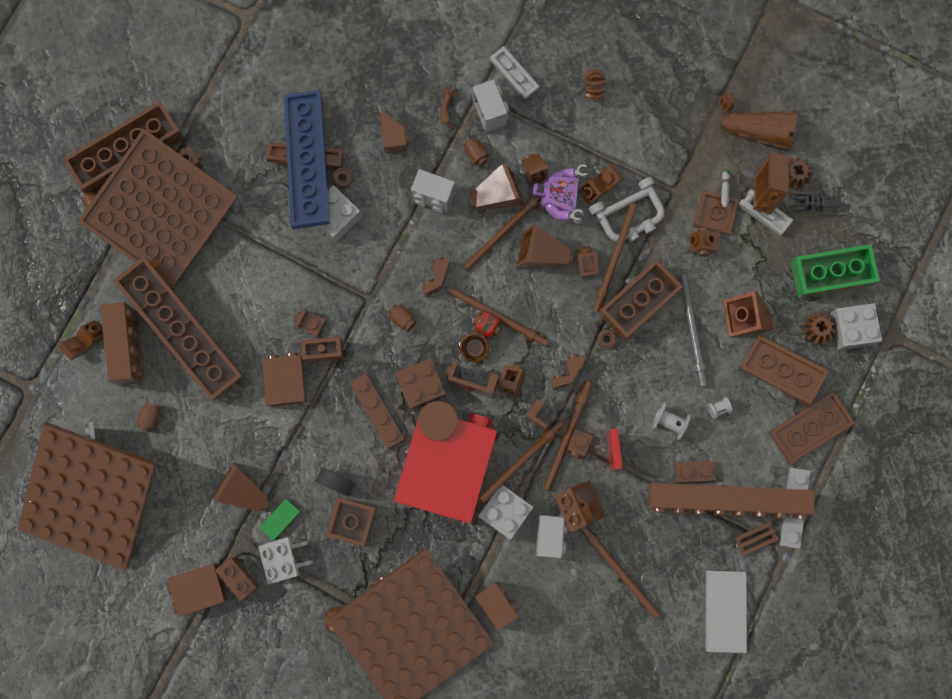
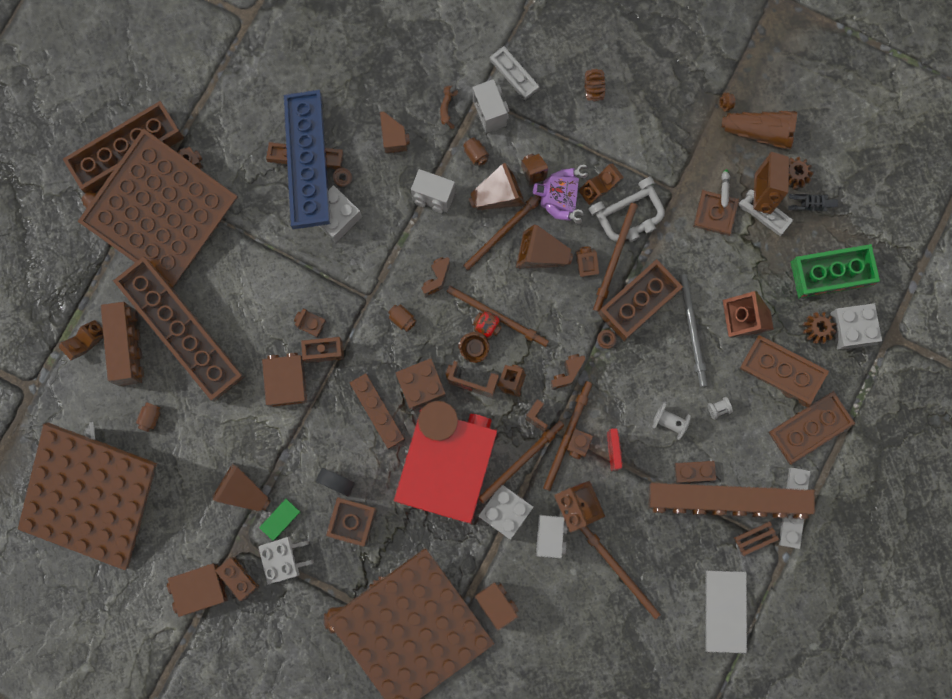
reddish brown brick [689,228,721,256] -> none

